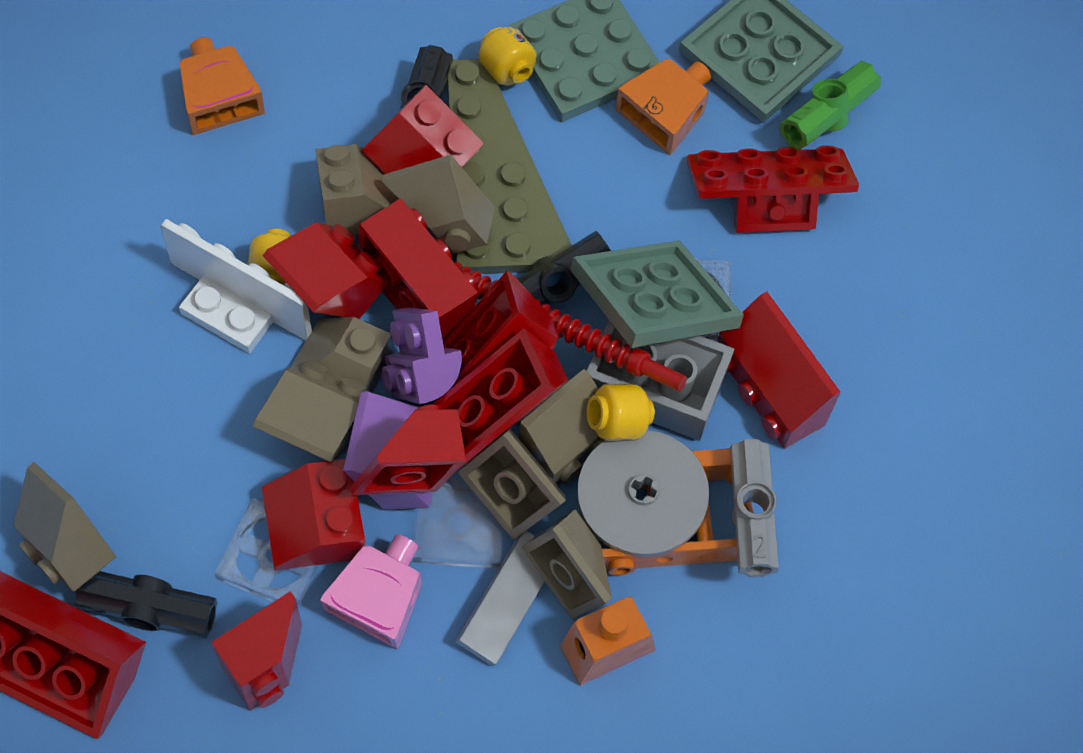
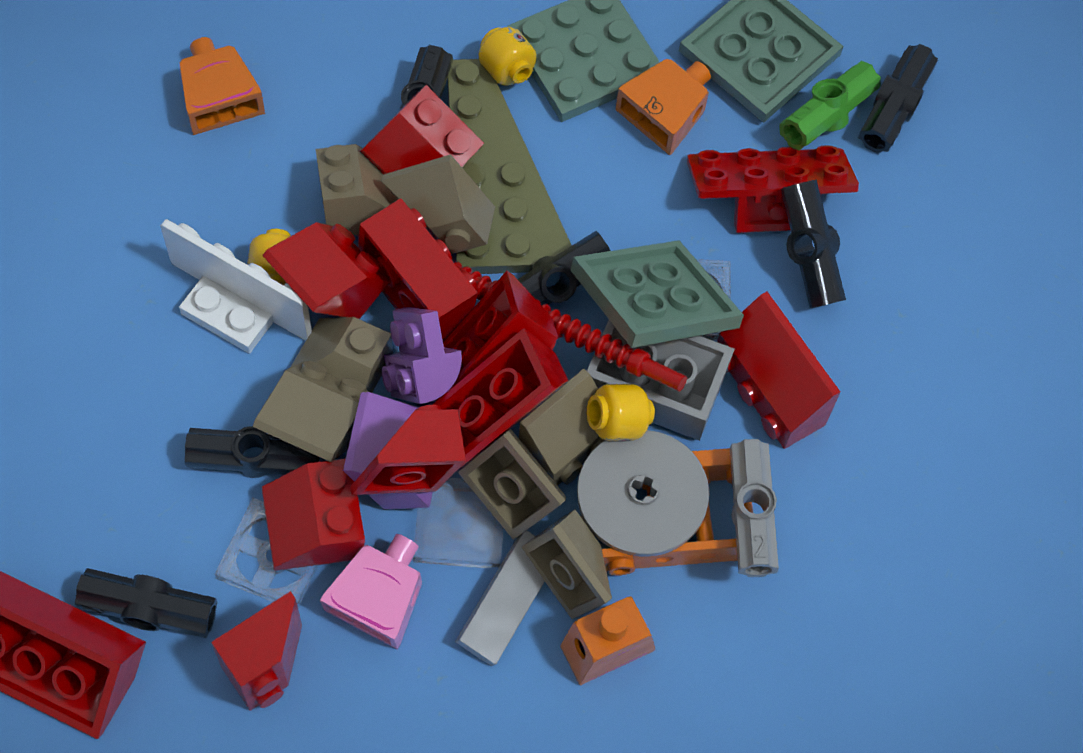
dark tan slope [13,462,116,592] -> none
none -> black piece [185,426,320,478]
none -> black piece [781,180,846,308]
none -> black piece [858,44,938,153]

